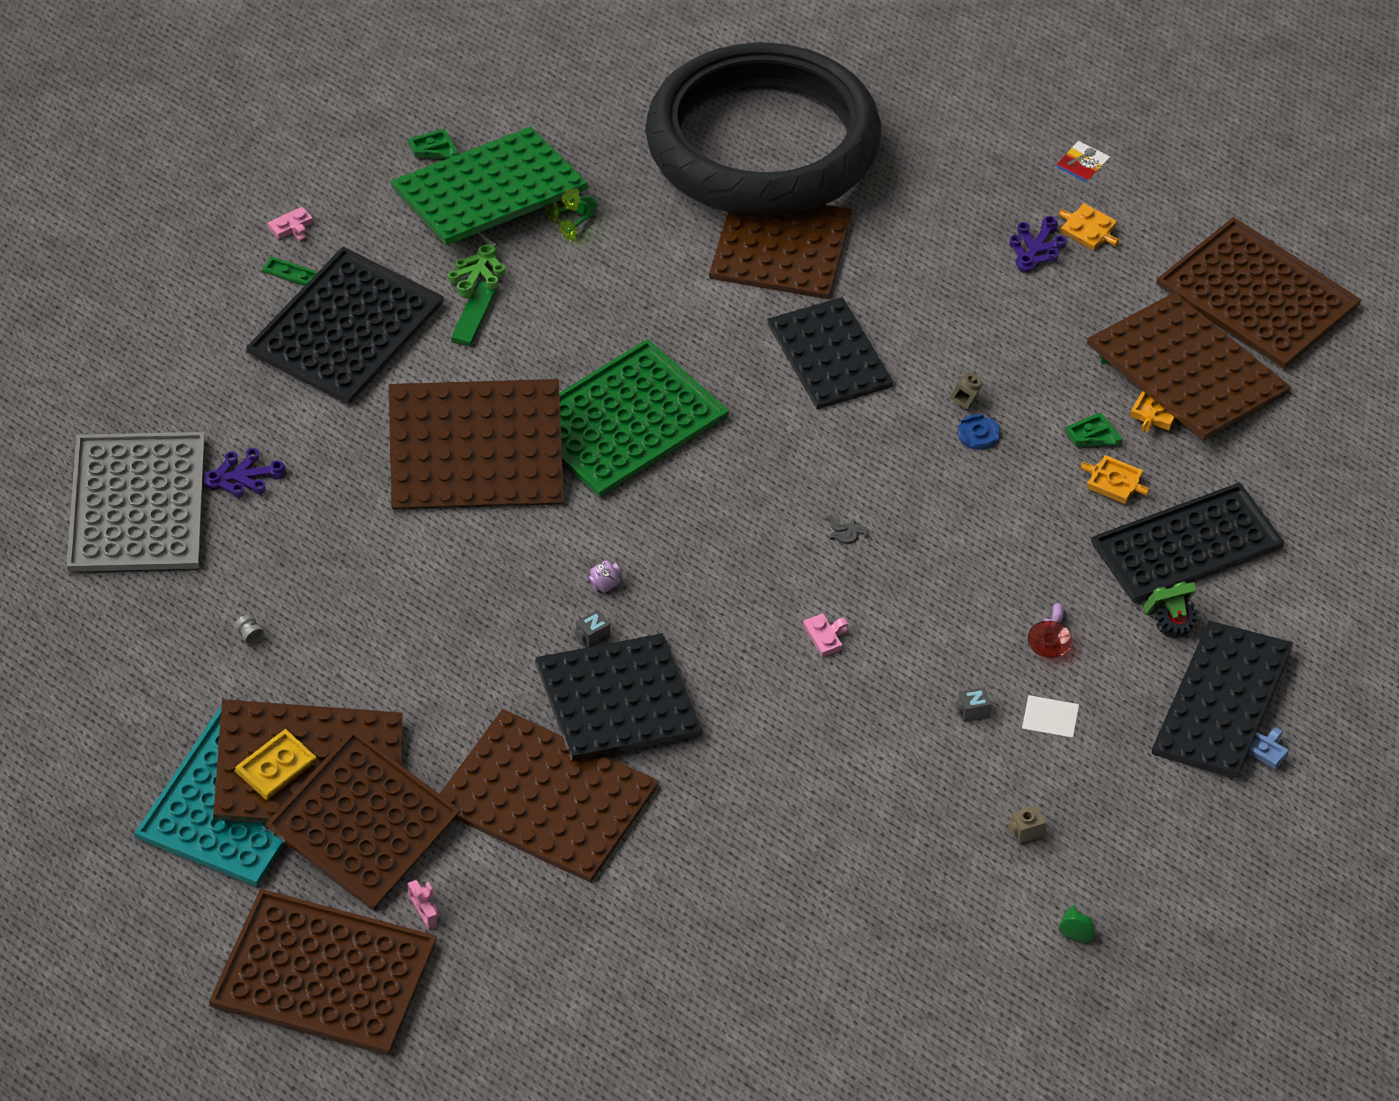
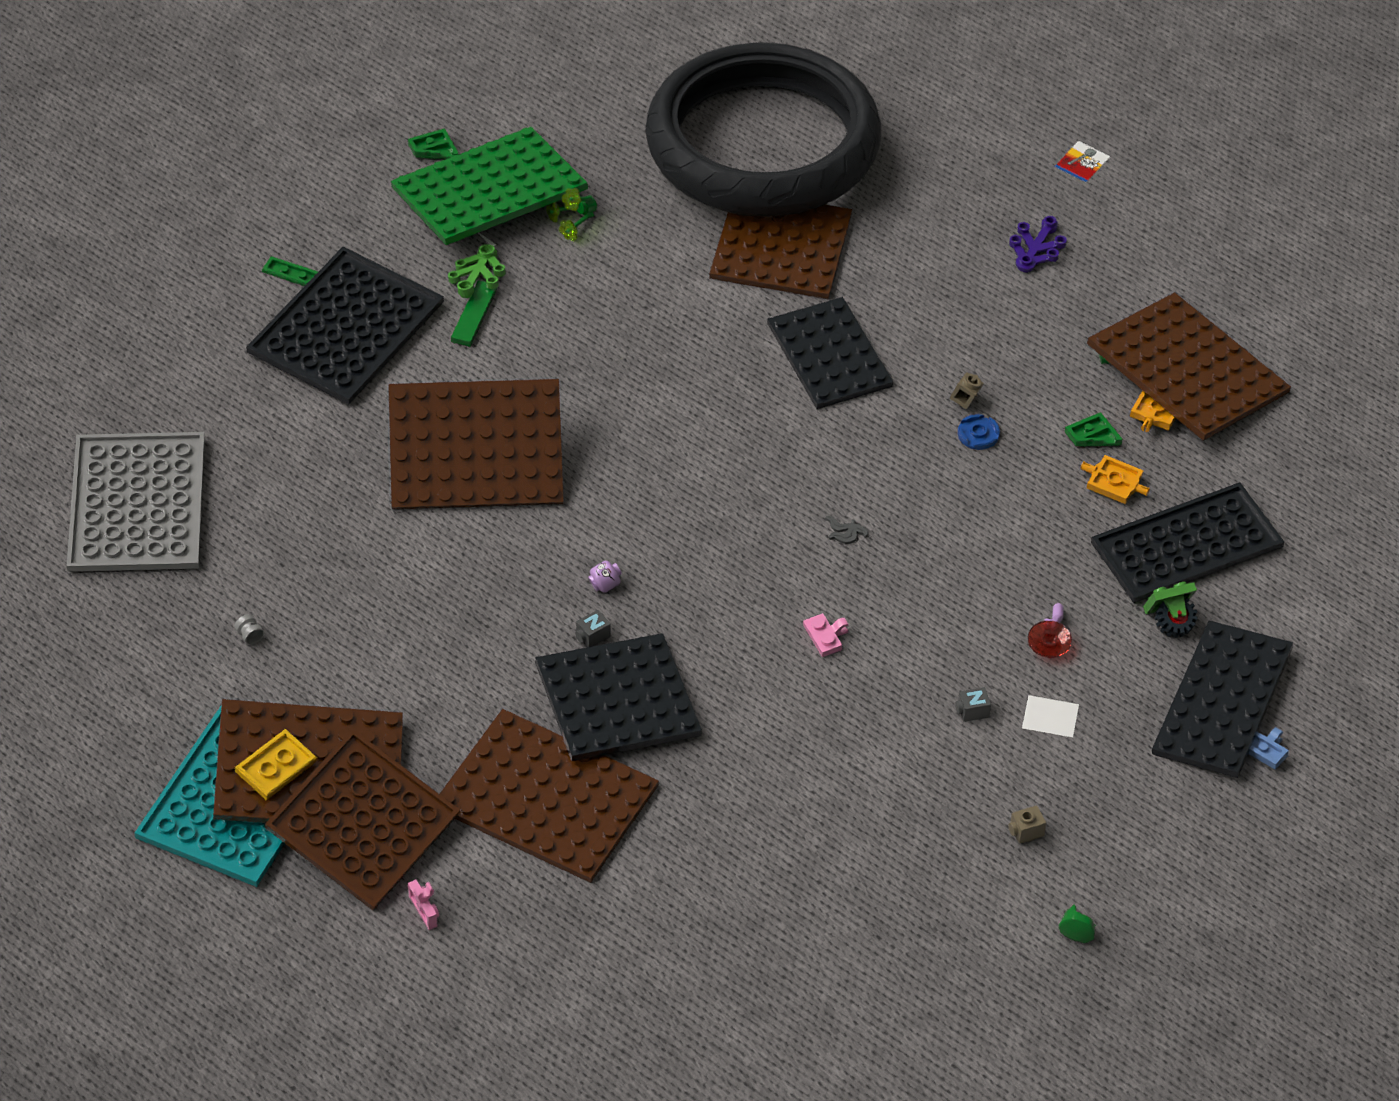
dark purple plant [203,448,286,498] -> none
reddish brown plate [209,888,437,1056] -> none
bright pink plate [268,207,313,241] -> none
green plate [560,339,729,497] -> none
light orange plate [1058,203,1120,251] -> none
reddish brown plate [1156,217,1361,369] -> none

